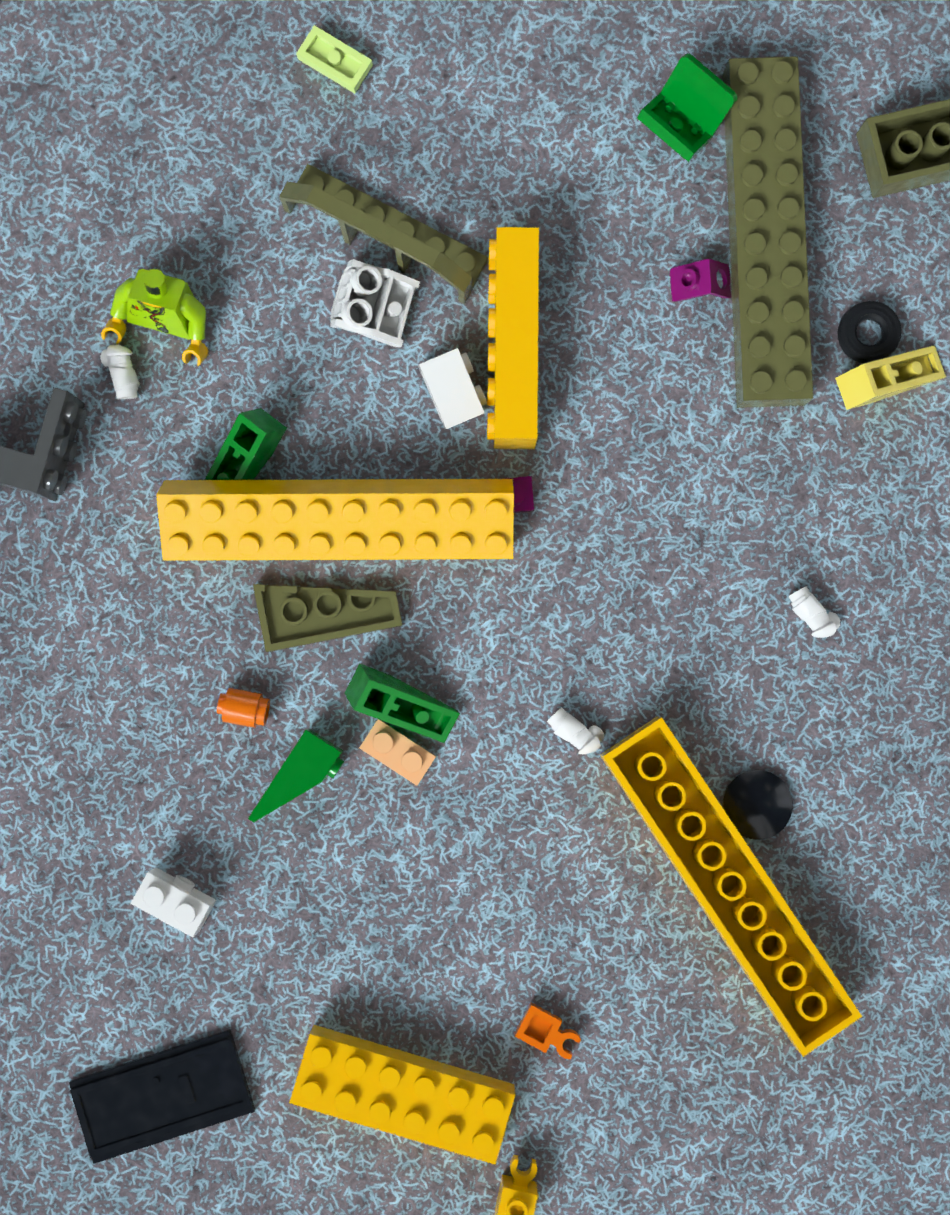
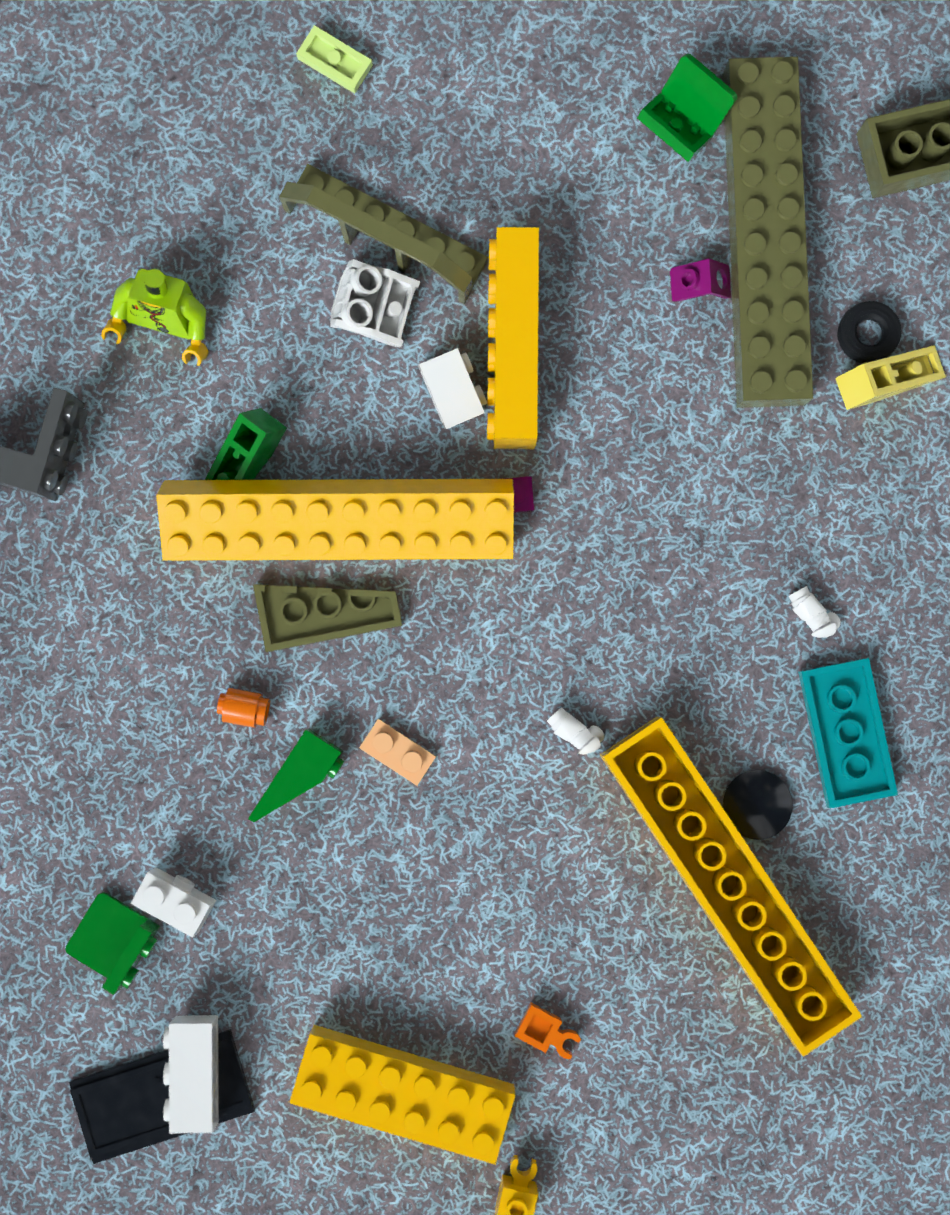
white arm [100,345,140,399] -> none
green slope [344,663,460,743] -> none
none -> green bracket [65,892,160,995]
none -> white brick [163,1015,219,1133]
none -> teal plate [798,658,898,809]

